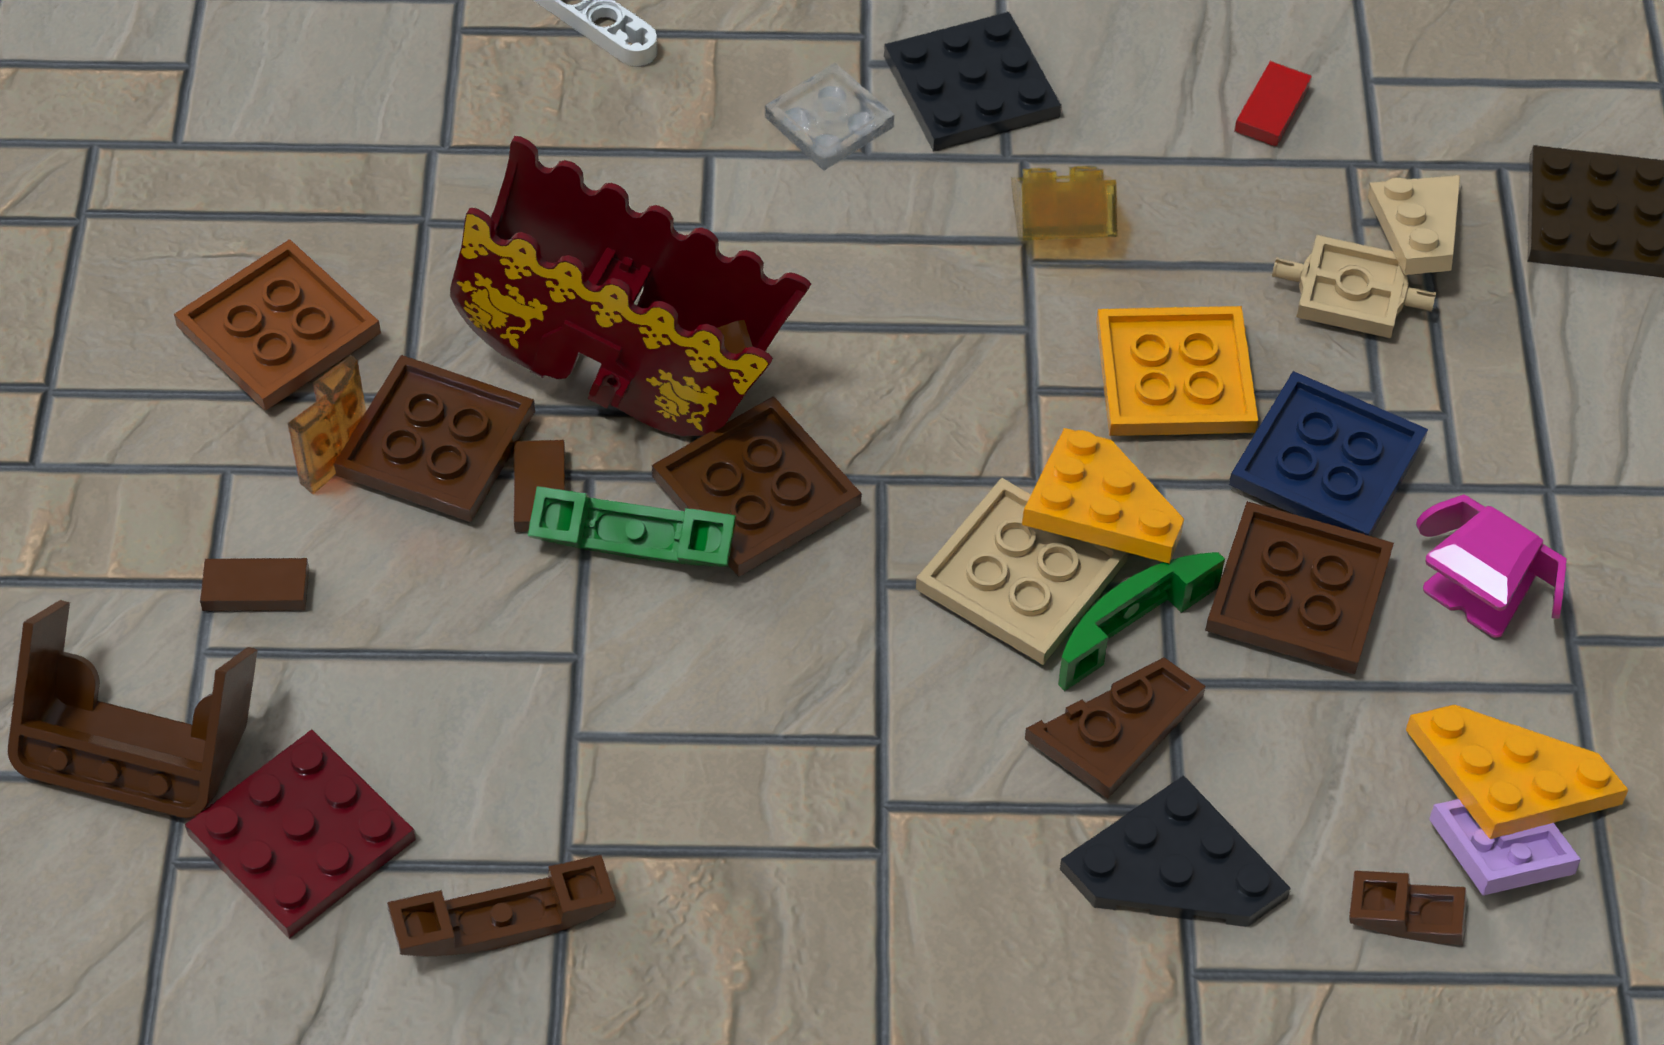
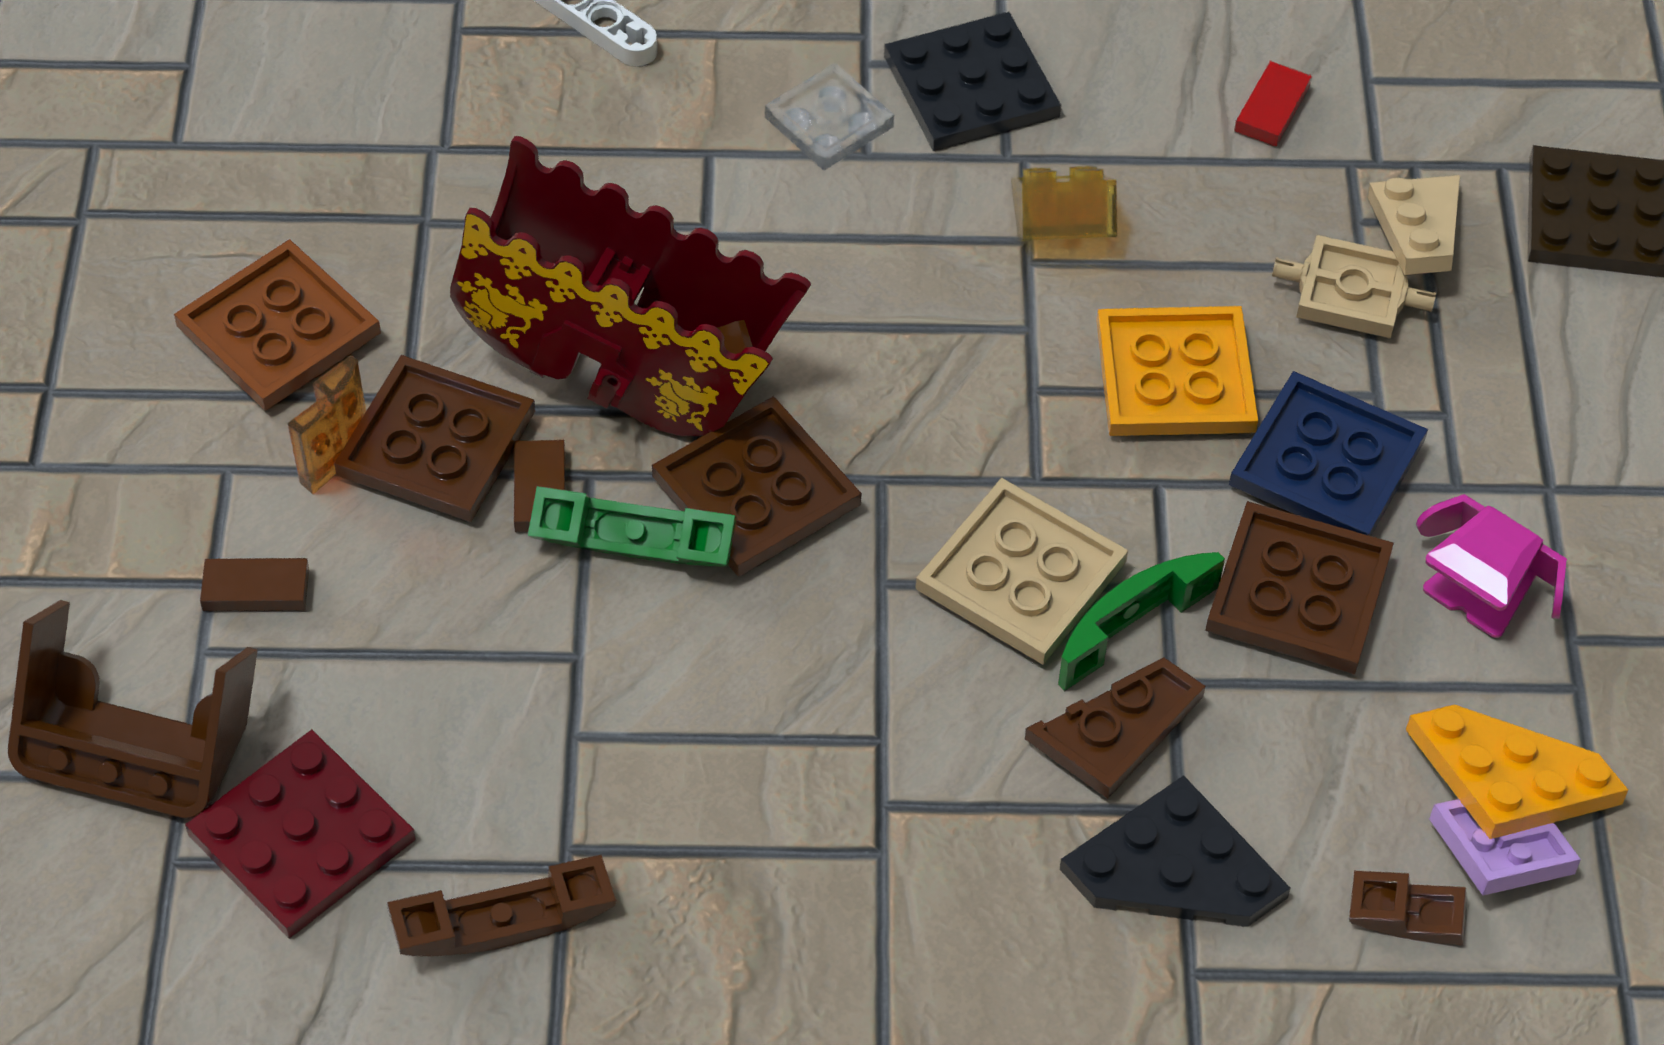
light orange plate [1022,428,1184,564] -> none

